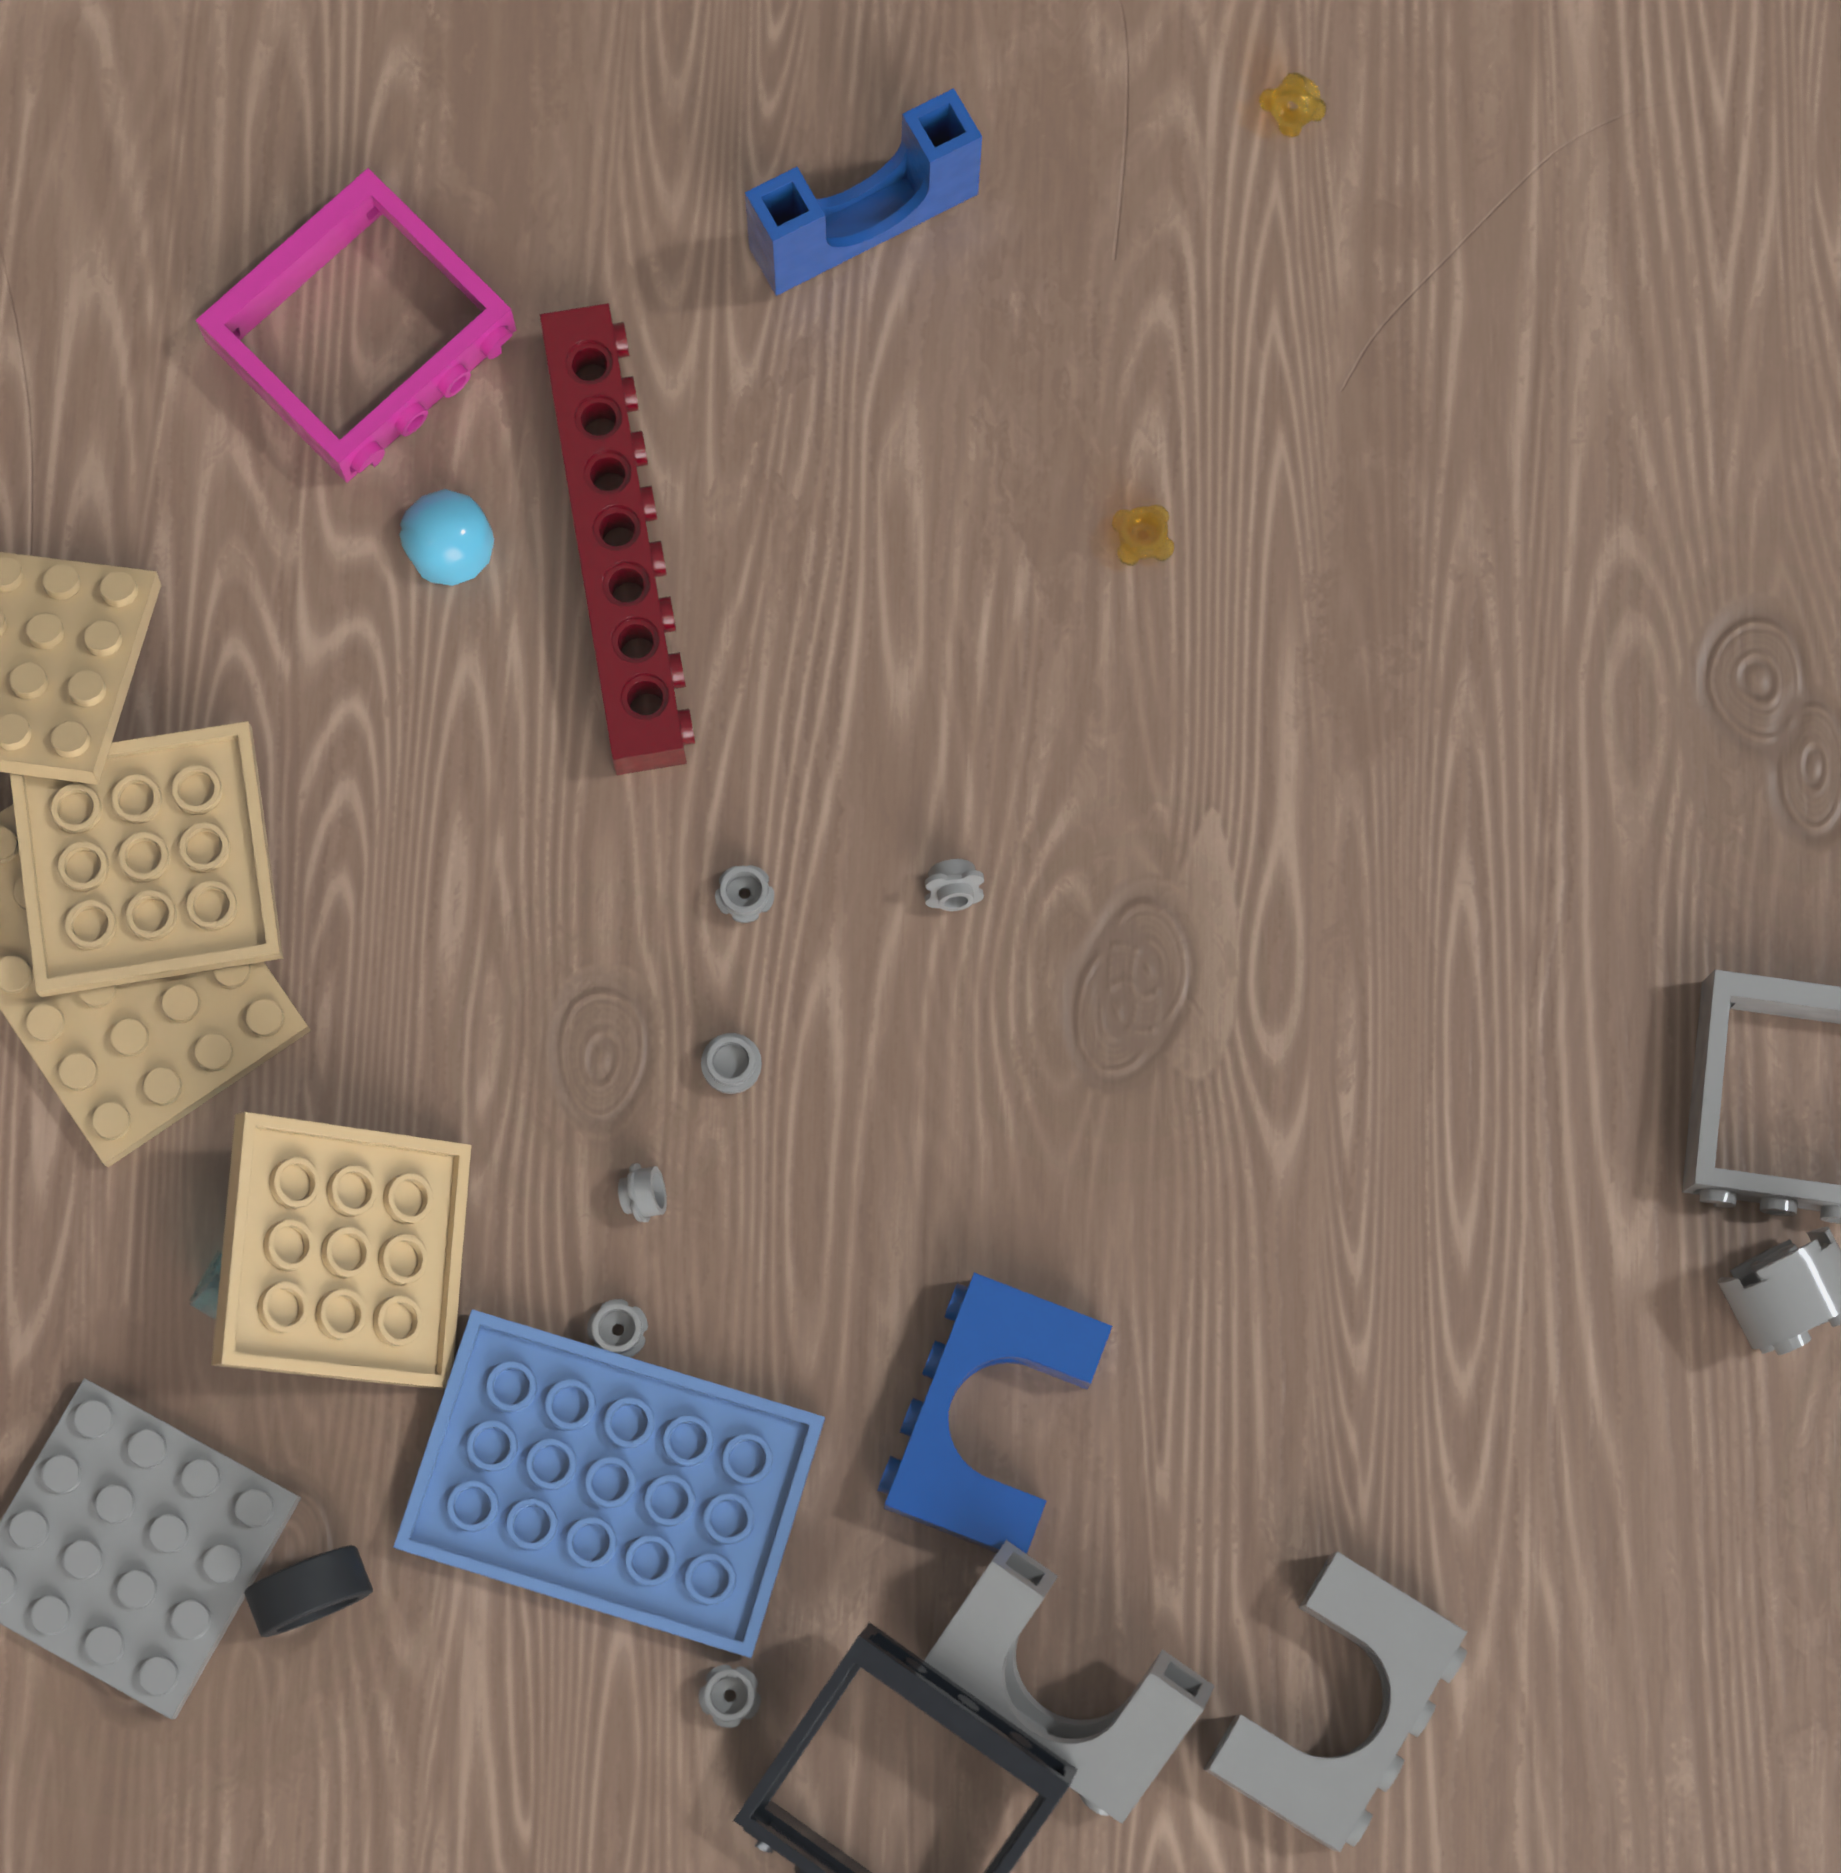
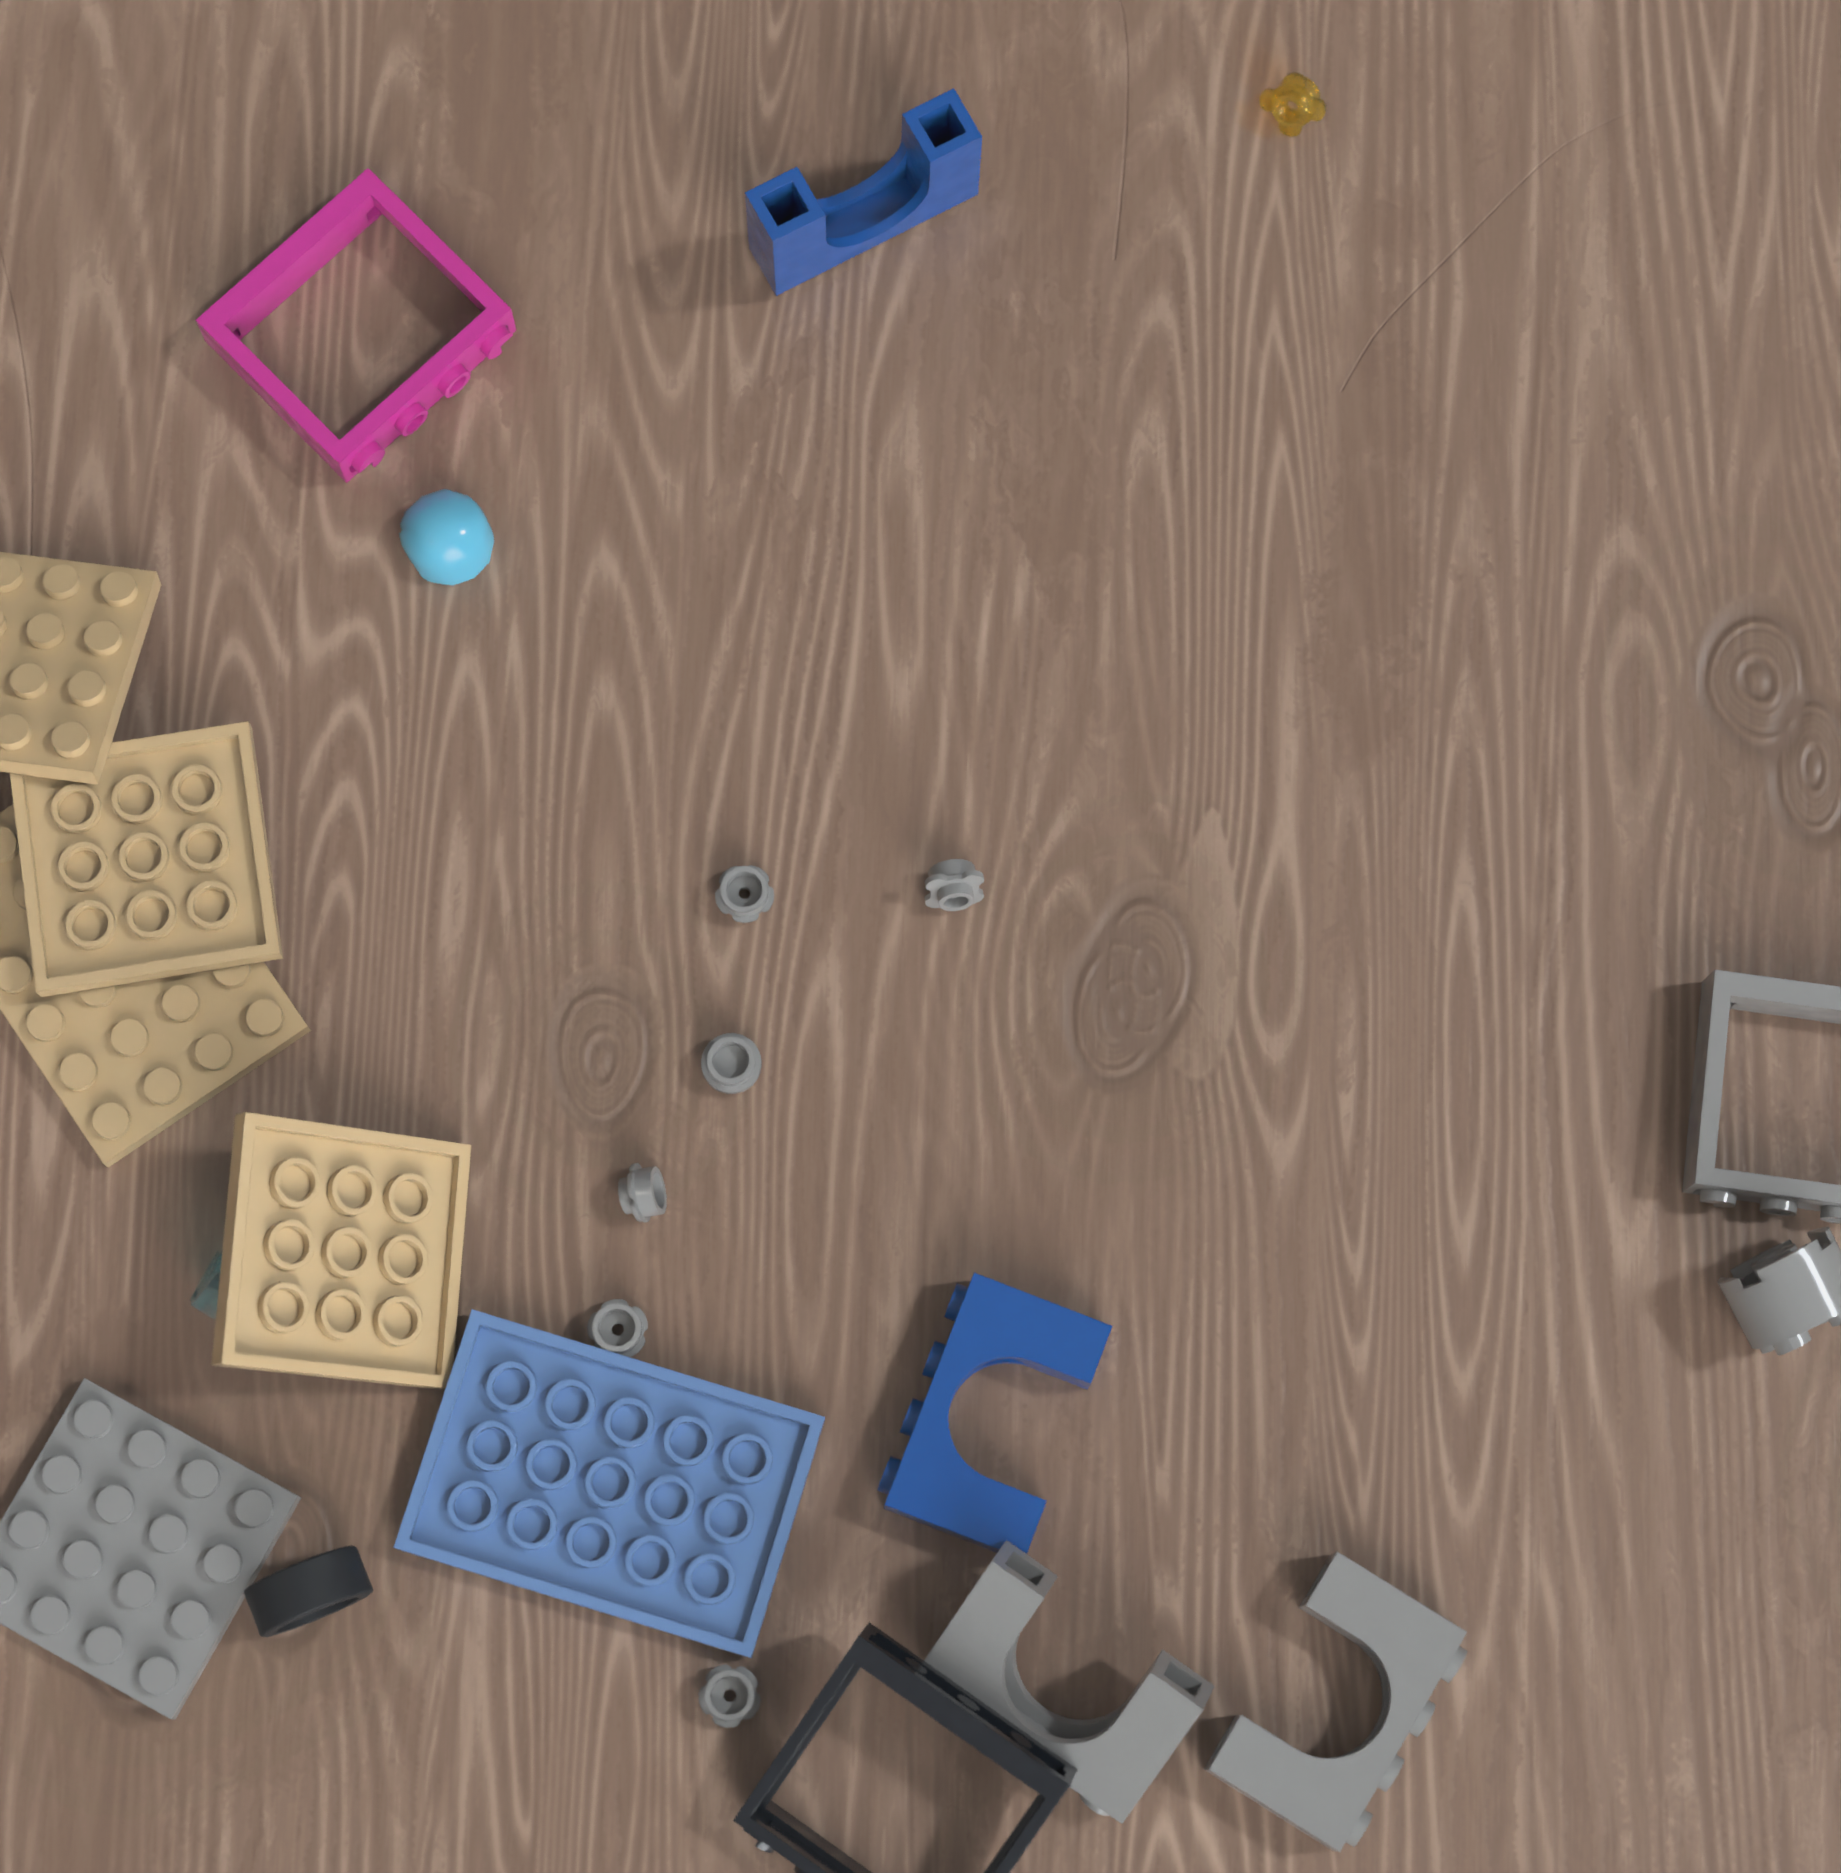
dark red brick [540,303,695,775] -> none
clear yellow plate [1112,505,1175,566] -> none

